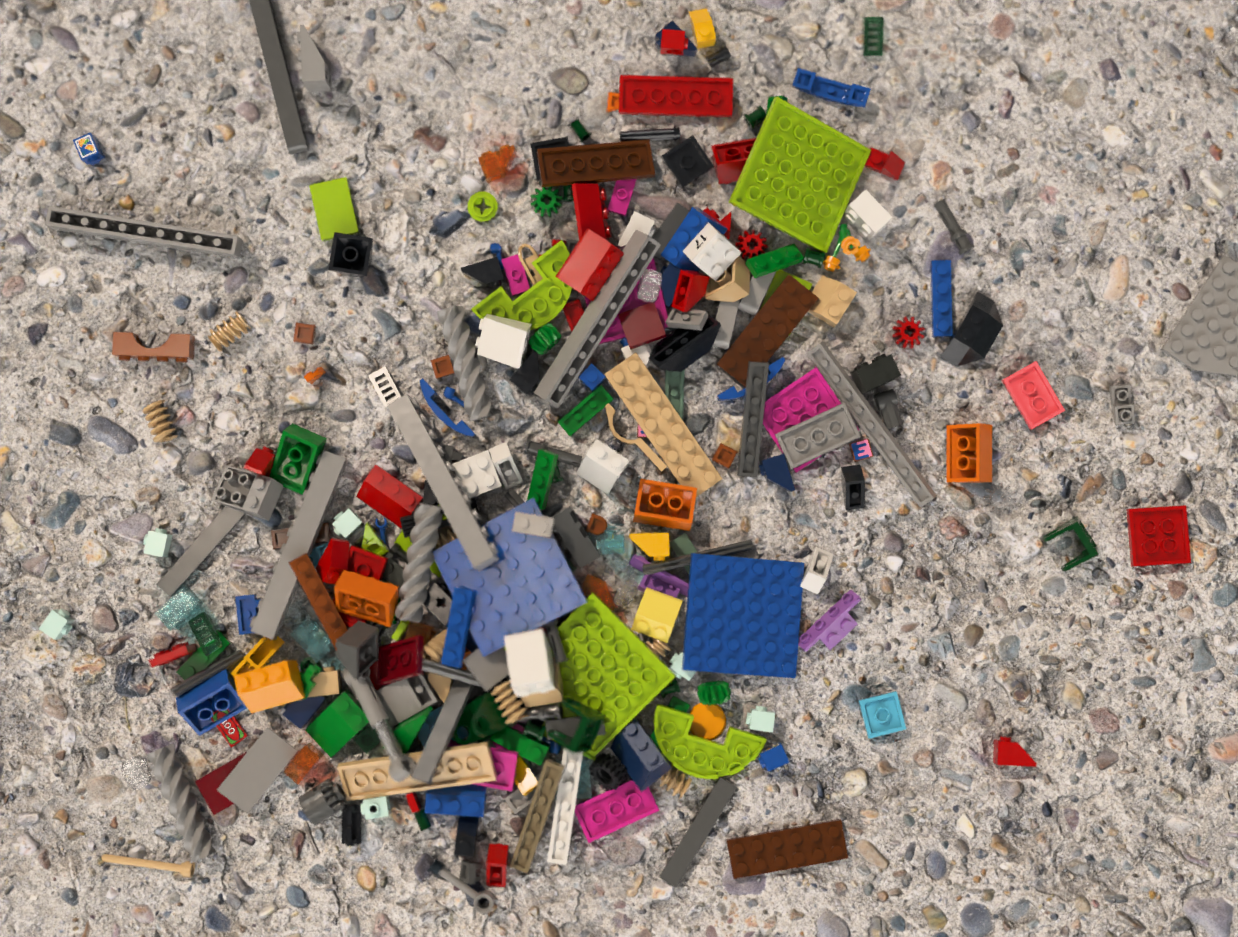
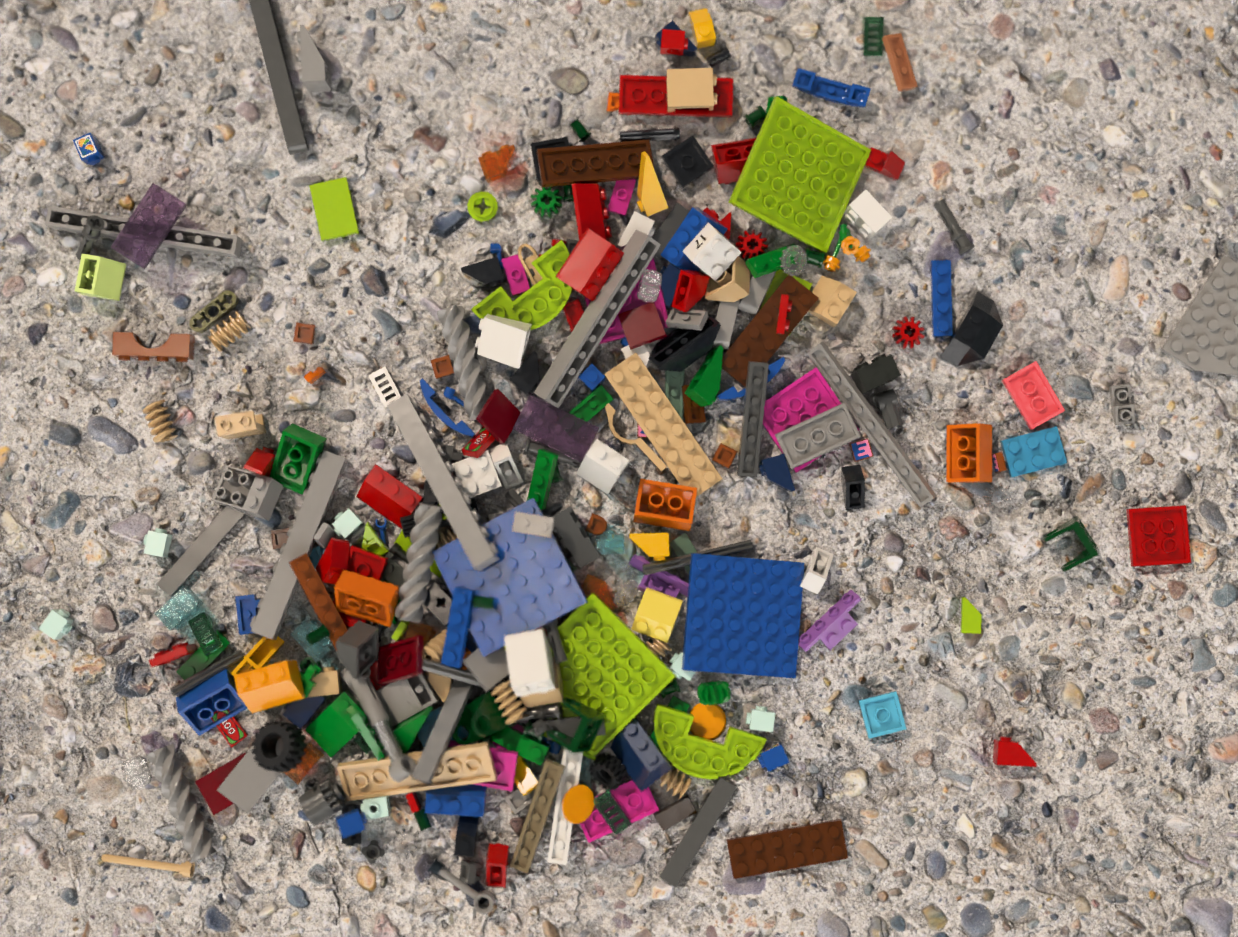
black slope [328,232,373,277] -> none
green gear [529,323,562,355] -> none
none -> yellowish green slope [75,254,126,301]
none -> dark grey pin [76,215,105,260]
none -> clear purple plate [111,183,187,269]
none -> olive beam [189,290,238,333]
none -> tan panel [215,411,266,440]
none -> black tyre [252,721,307,772]
none -> dark green piece [306,624,330,645]
none -> light grey tile [313,523,336,549]
none -> blue brick [336,808,367,838]
none -> green plate [346,705,385,761]
none -> dark grey plate [361,840,385,864]
none -> red tile [462,427,495,458]
none -> dark green piece [473,594,494,609]
none -> dark red tile [476,389,522,444]
none -> clear purple plate [513,395,599,463]
none -> dark grey plate [529,719,550,736]
none -> light orange piece [562,785,594,824]
none -> clear green slope [593,790,632,835]
none -> yellow slope [637,151,668,217]
none -> dark brown slope [654,795,697,831]
none -> tan panel [666,68,717,112]
none -> reddish brown plate [682,385,706,424]
none -> green slope [684,345,723,407]
none -> red plate [776,294,792,335]
none -> clear gear [779,245,807,276]
none -> nougat plate [882,33,918,92]
none -> lime tile [960,597,982,634]
none -> dark orange tile [992,452,1007,473]
none -> dark azure plate [1000,426,1067,478]

